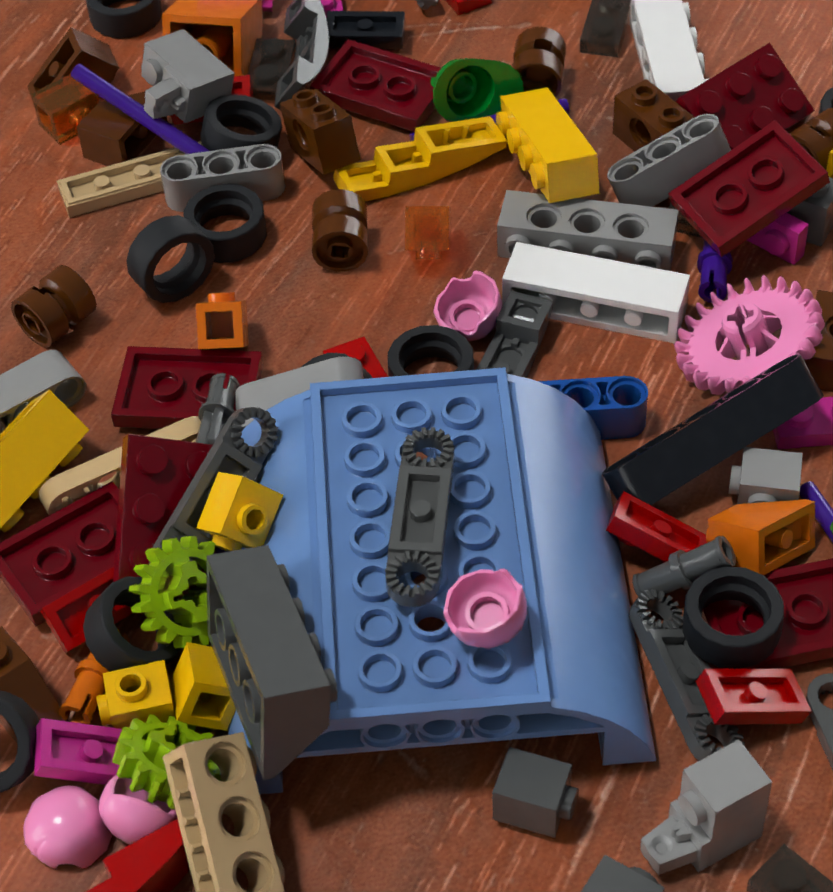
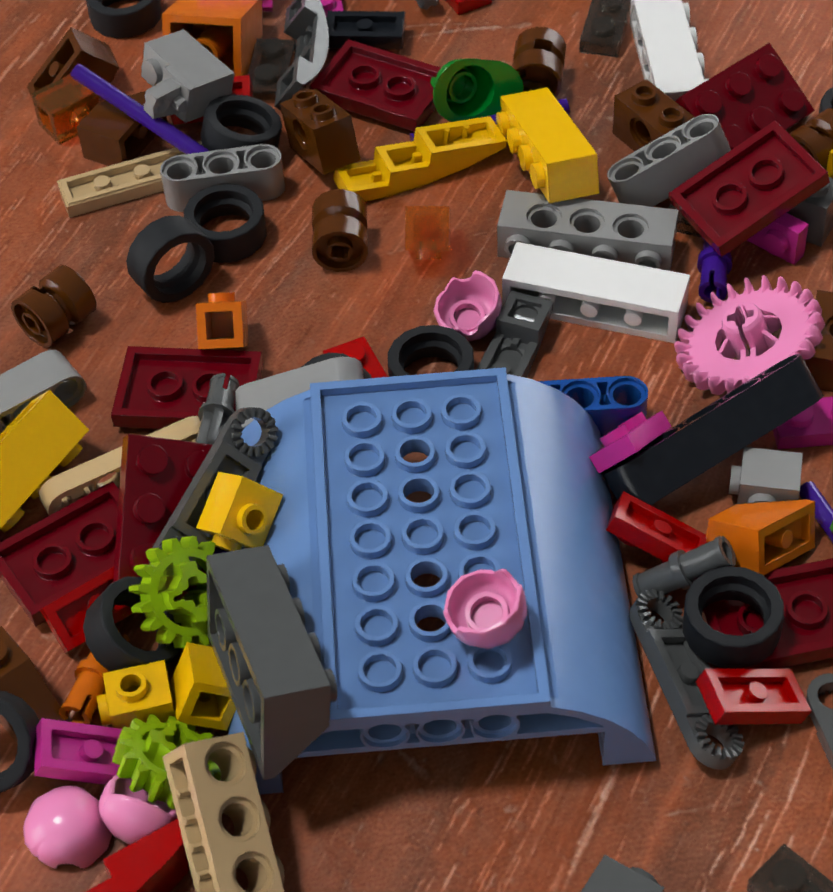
dark grey plate [385,427,455,607] -> none
dark grey brick [492,747,579,838] -> none
light grey hinge [640,739,772,875] -> none
none -> dark pink plate [589,411,672,473]

